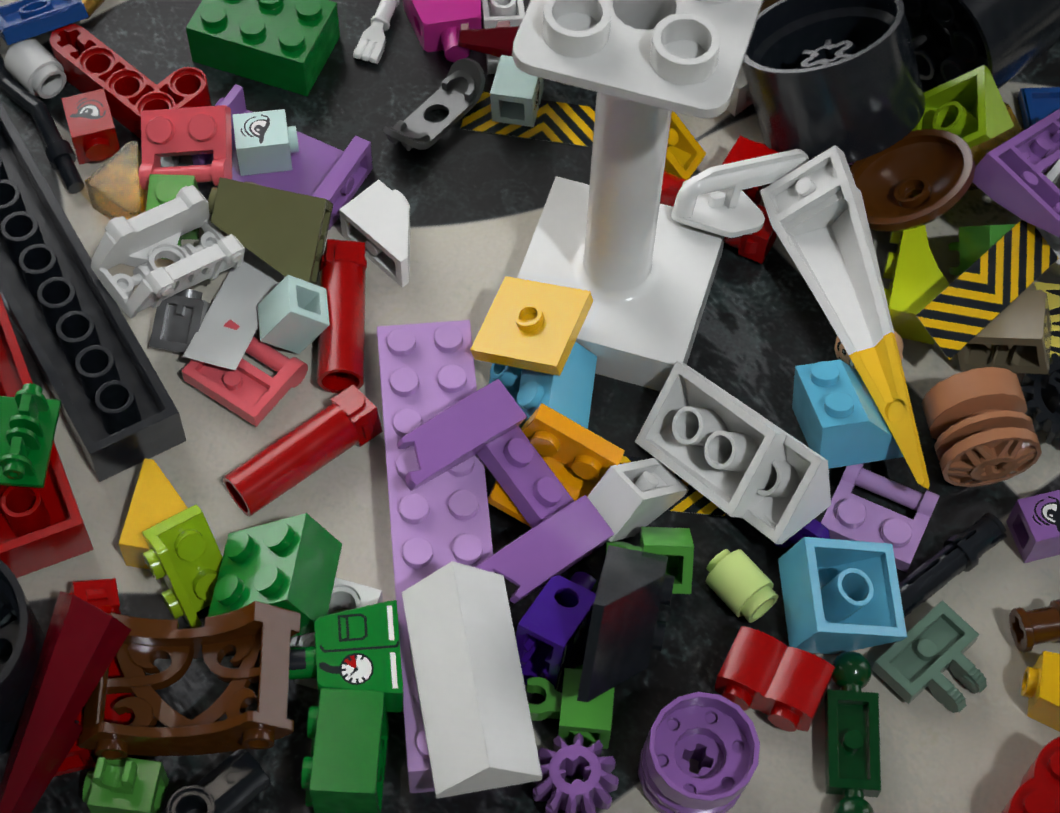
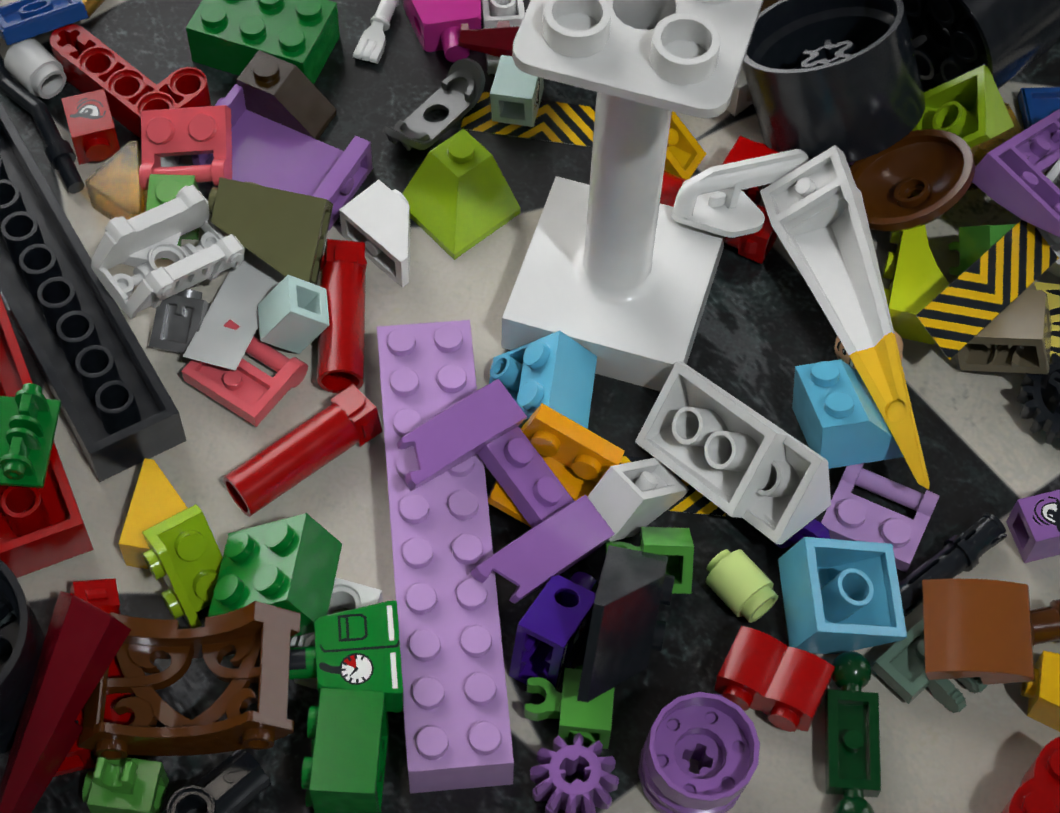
light aqua brick [232,109,299,176] -> none
white slope [402,561,542,799] -> none
yellow plate [470,276,593,376] -> none
nougat wheel [921,367,1042,487] -> none
none -> dark brown slope [236,50,336,140]
none -> lime slope [402,128,521,260]
none -> dark orange slope [922,578,1035,685]

